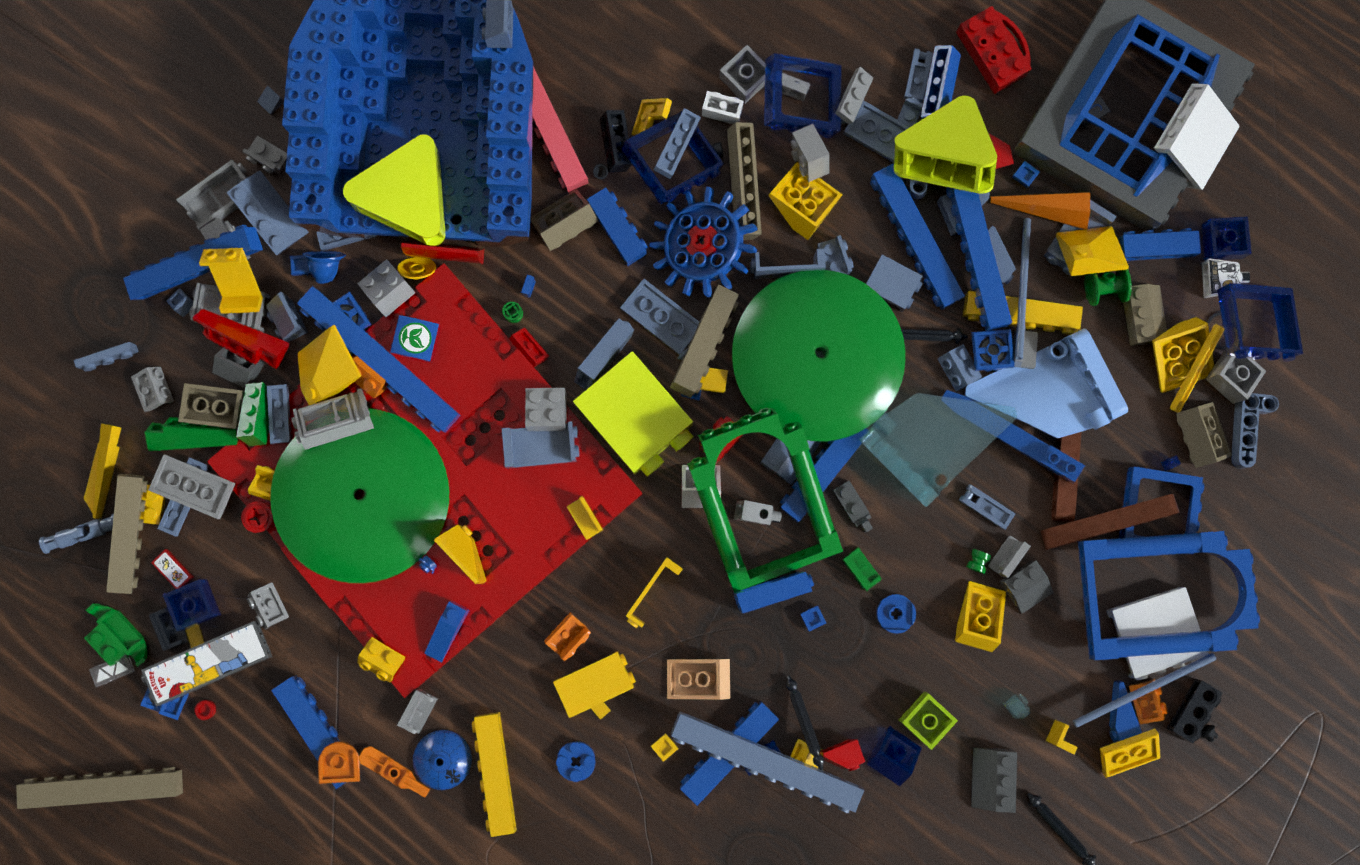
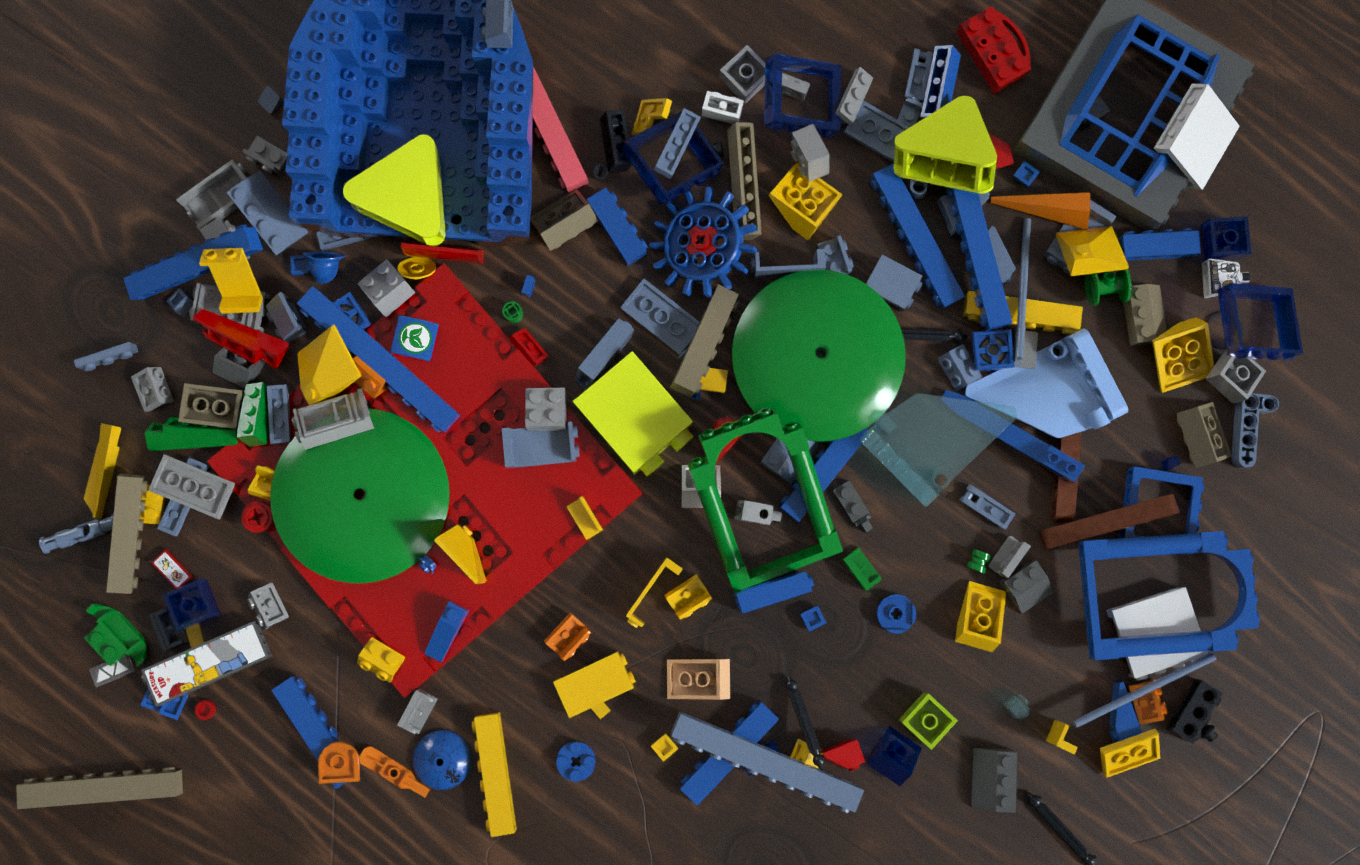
yellow axle [1170,324,1225,413] -> none
none -> yellow bracket [664,574,712,620]

